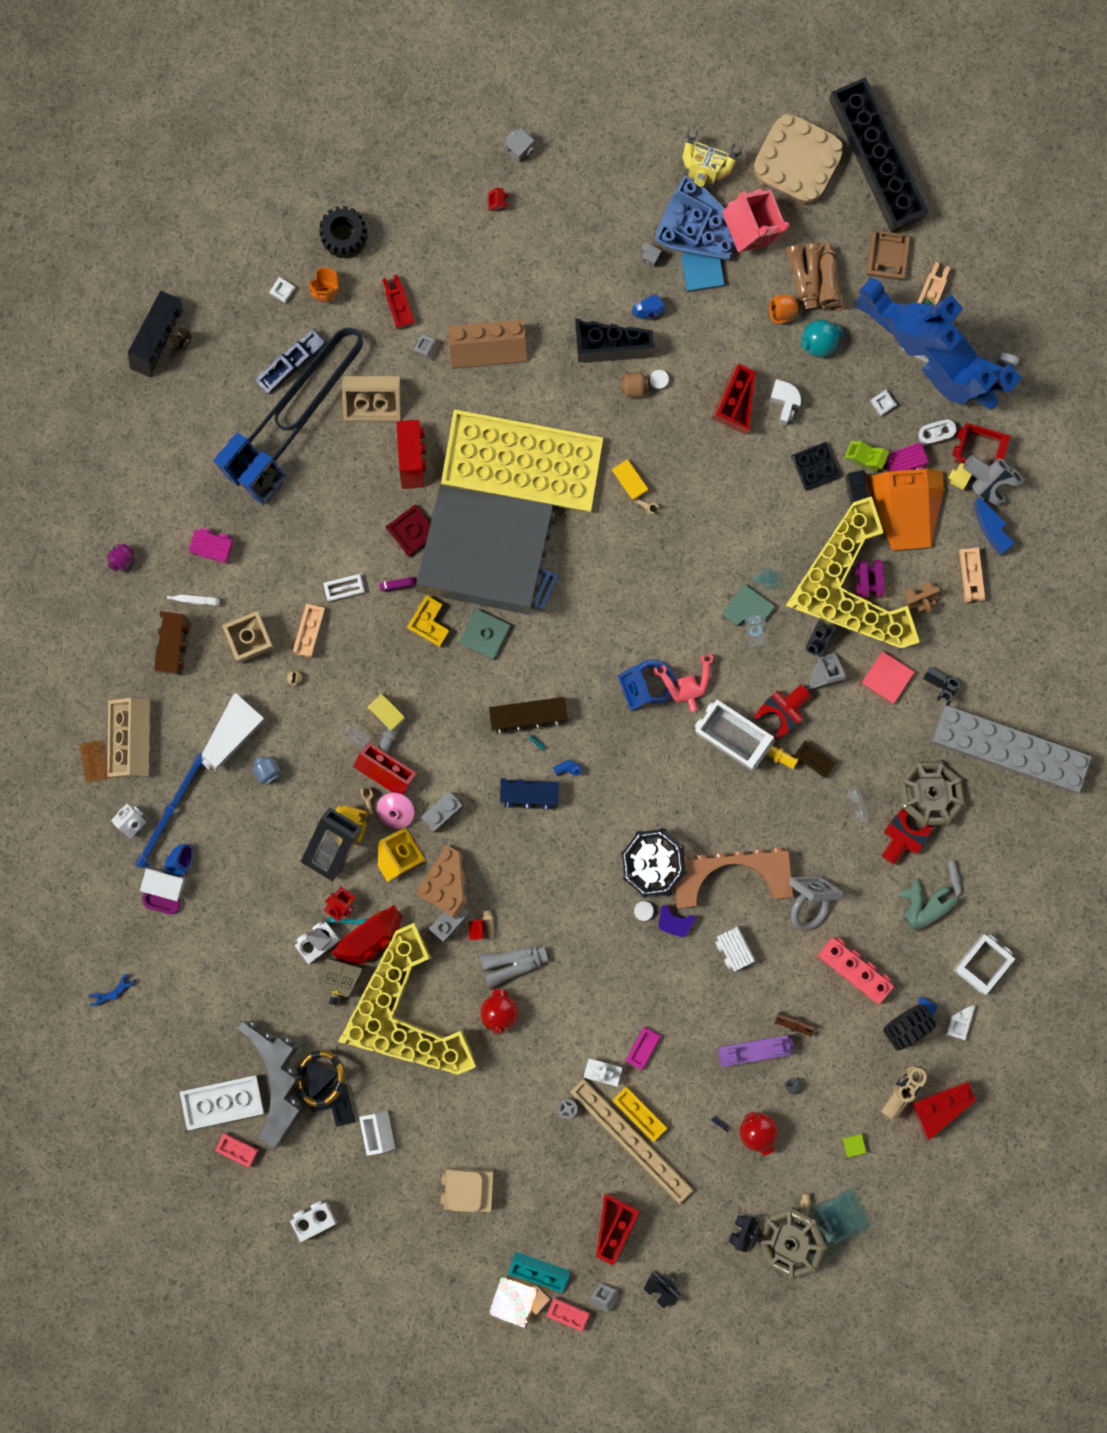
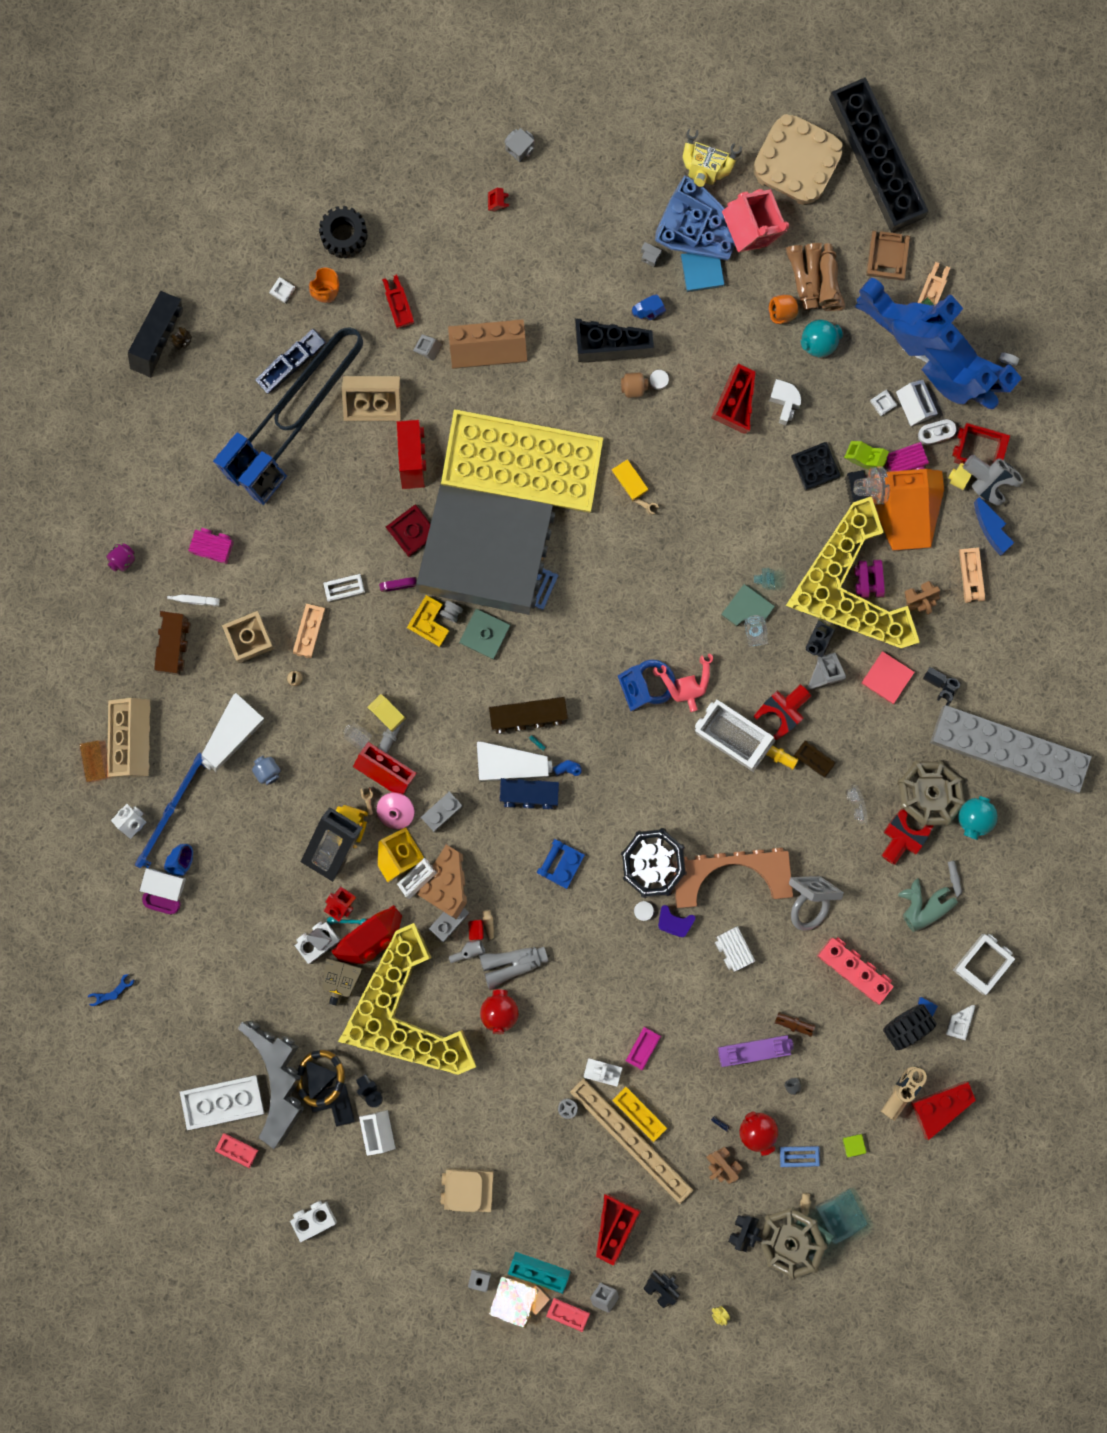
none -> black hips [356,1074,383,1108]
none -> white tile [397,858,437,899]
none -> light grey wheel [440,601,463,623]
none -> light grey piece [449,940,485,964]
none -> light grey piece [468,1269,491,1292]
none -> white slope [477,742,552,782]
none -> blue plate [536,839,585,889]
none -> medium nougat hips [706,1147,743,1184]
none -> light yellow plate [712,1306,730,1326]
none -> medium blue tile [780,1146,820,1167]
none -> clear tile [853,466,890,505]
none -> white brick [896,380,938,426]
none -> teal brick [959,796,998,840]

